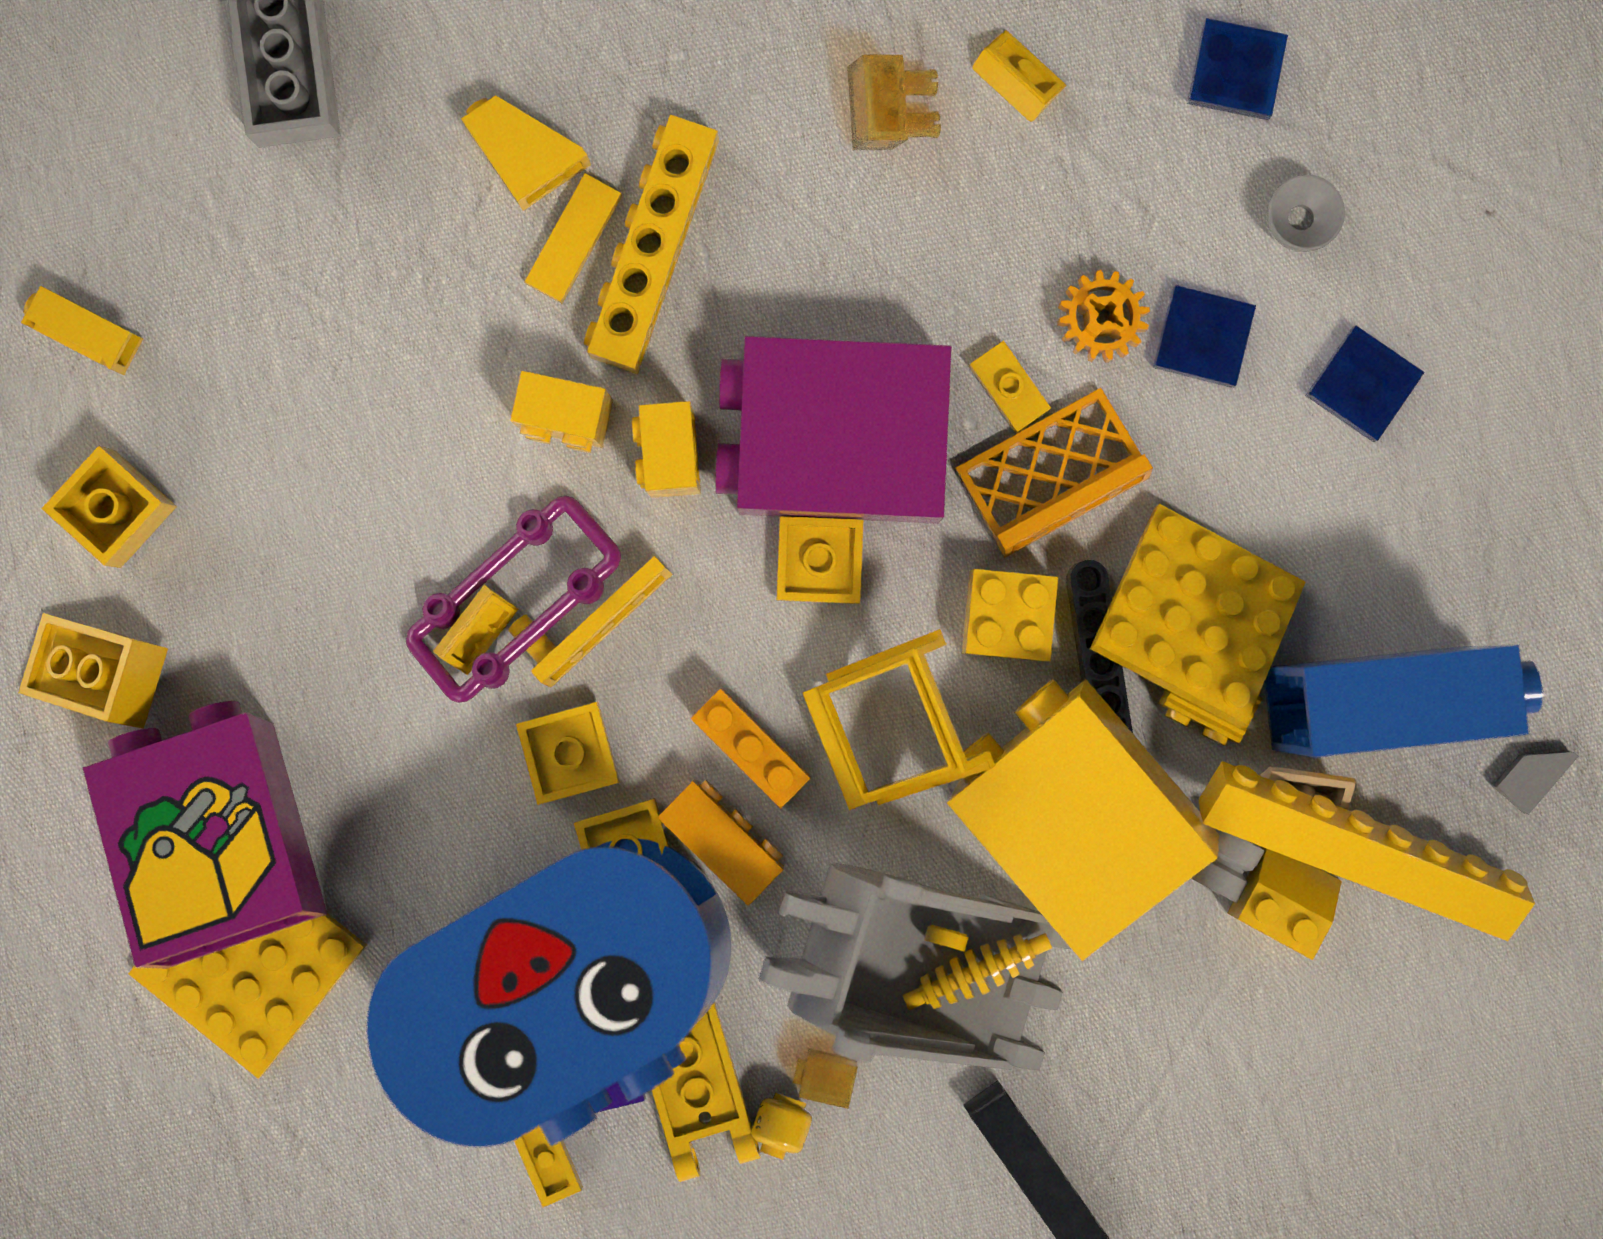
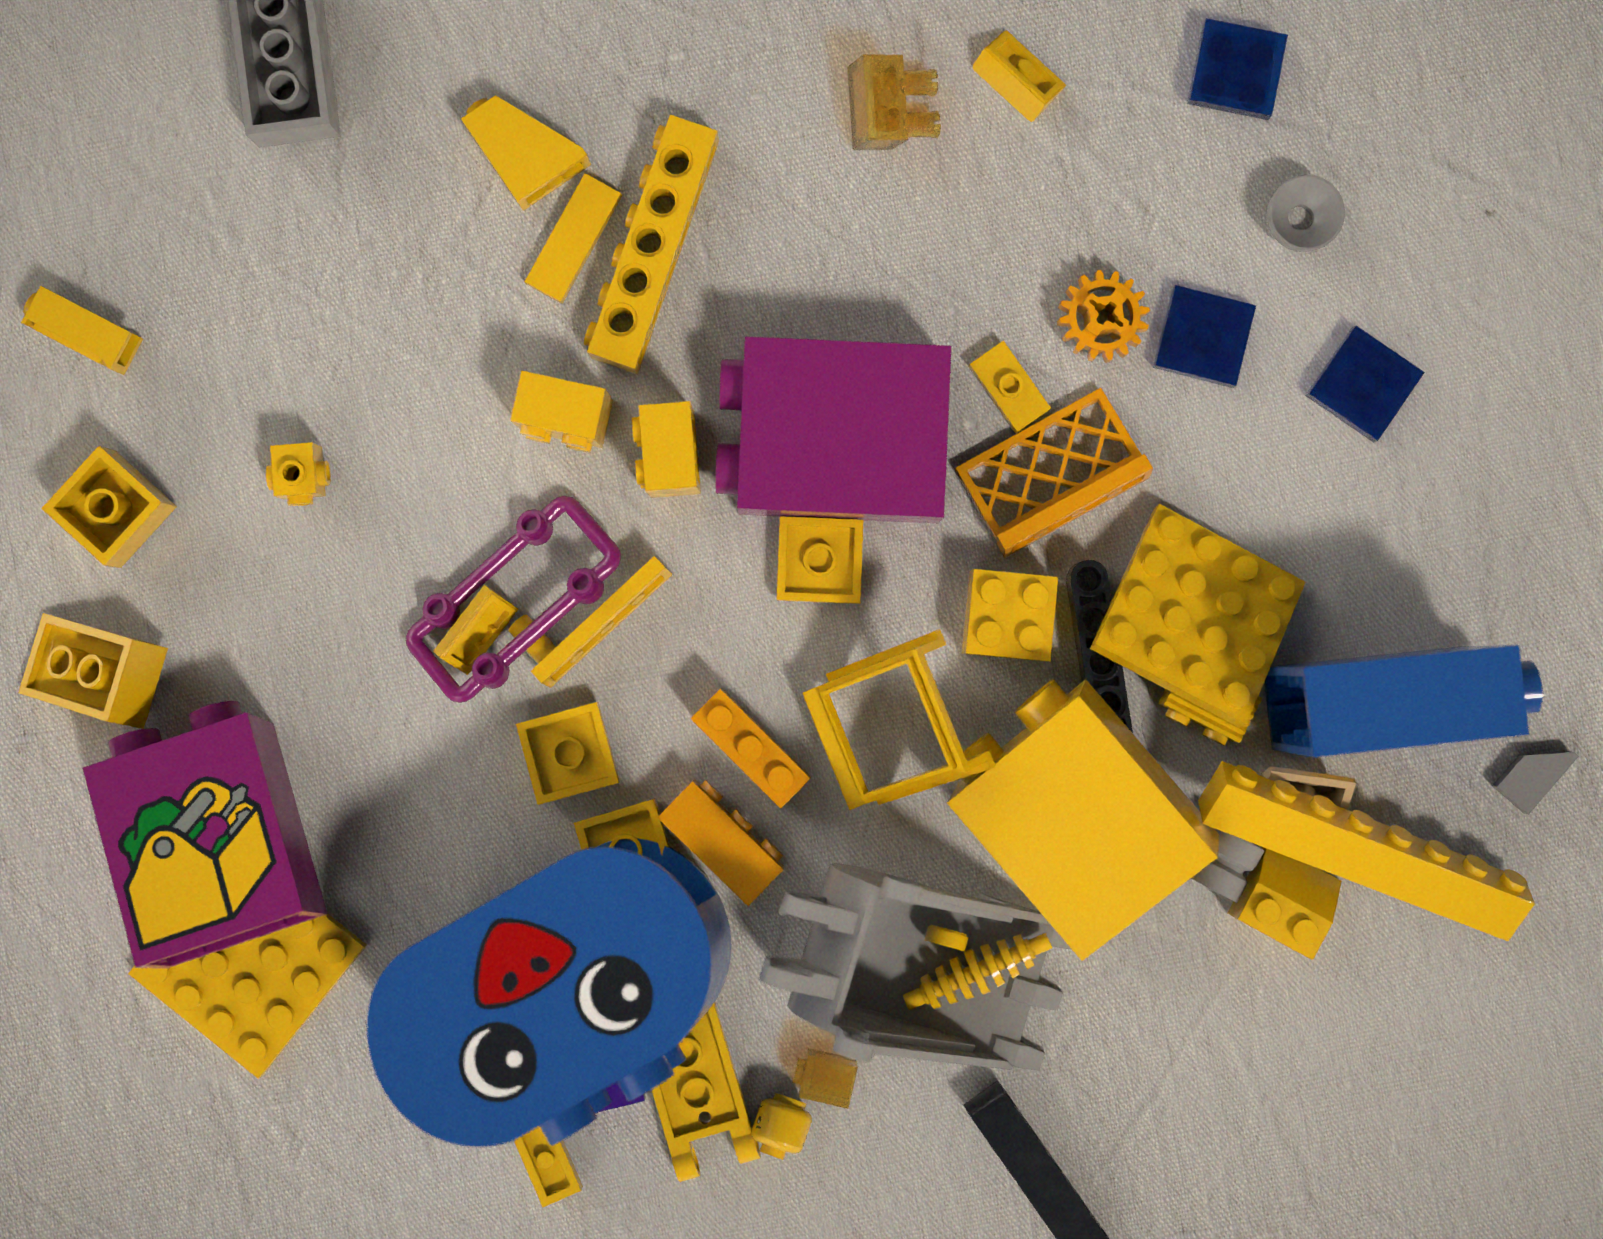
none -> yellow brick [266,442,331,506]

